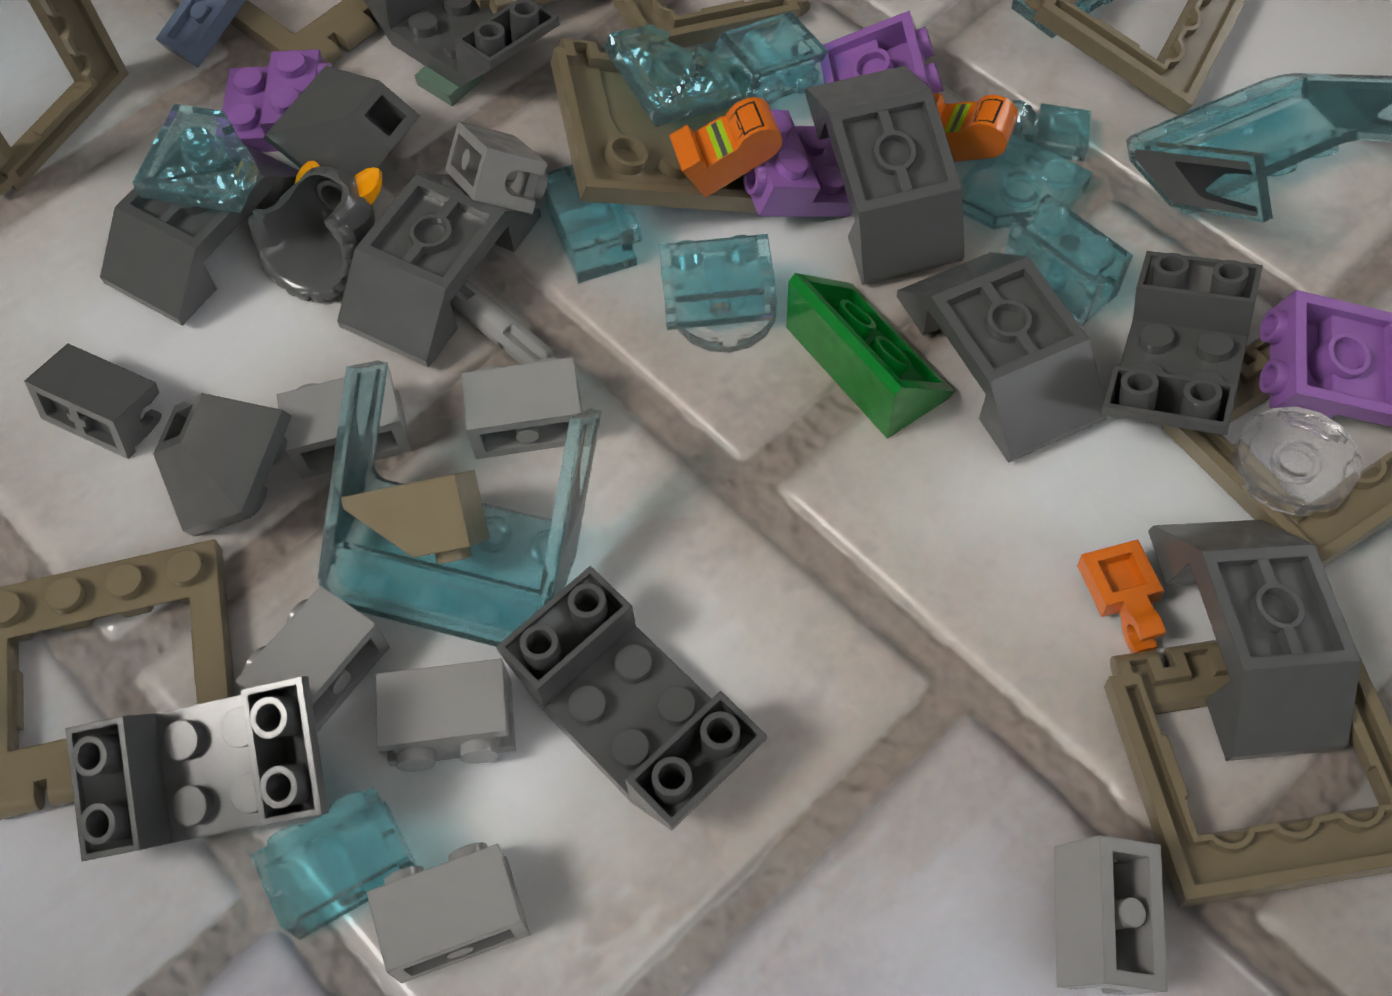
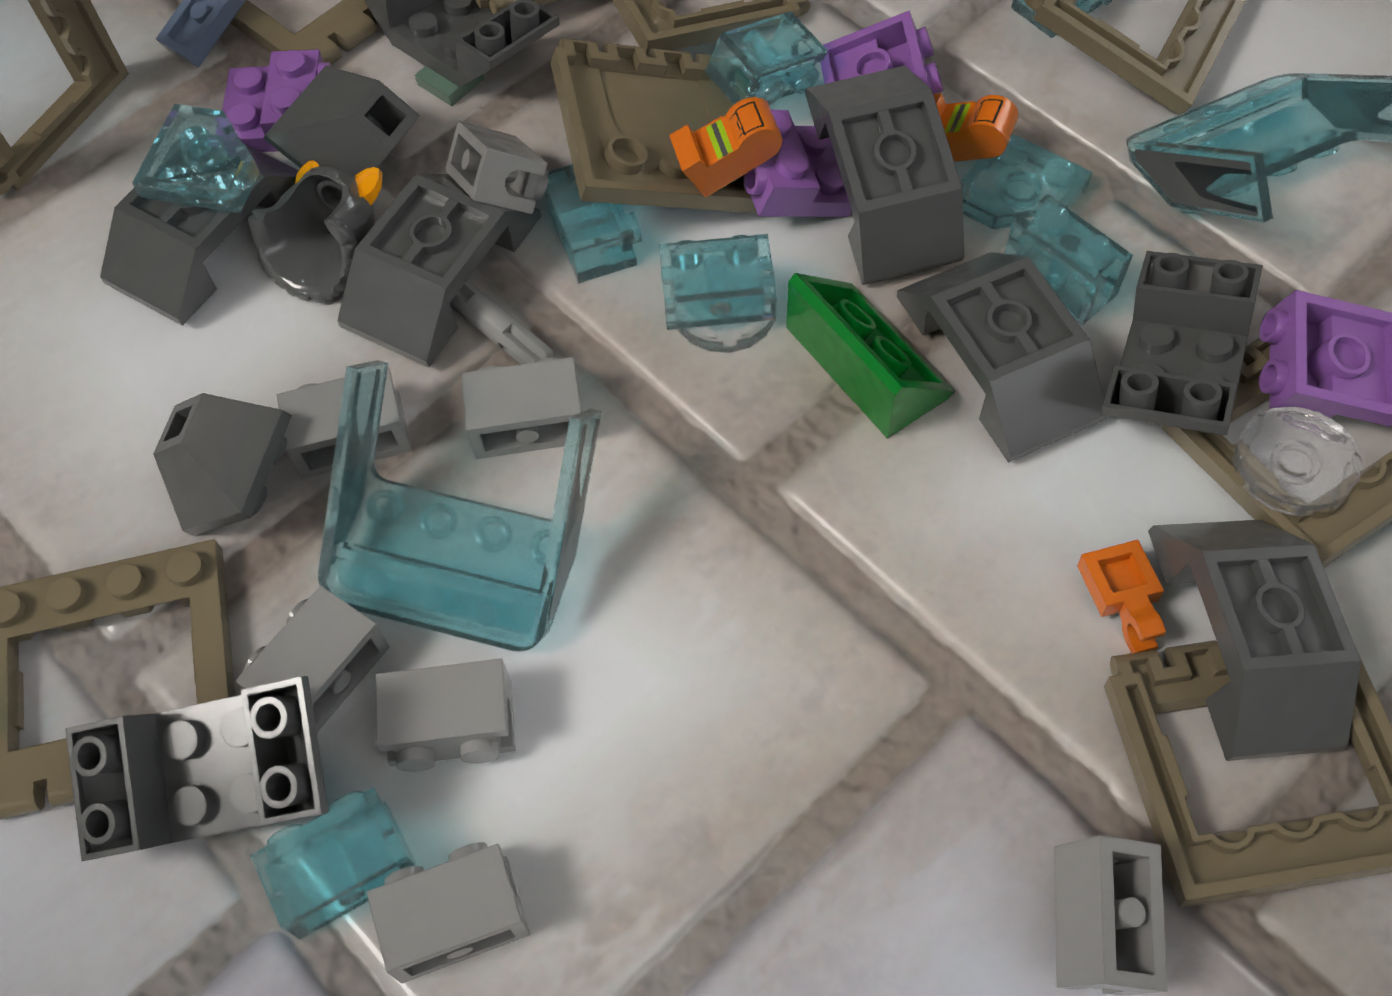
dark grey hinge [24,343,162,459] -> none
dark tan slope [341,469,490,564] -> none
dark grey slope [496,566,767,831] -> none
clear light blue plate [603,24,743,127] -> none
clear light blue plate [1009,100,1091,162] -> none

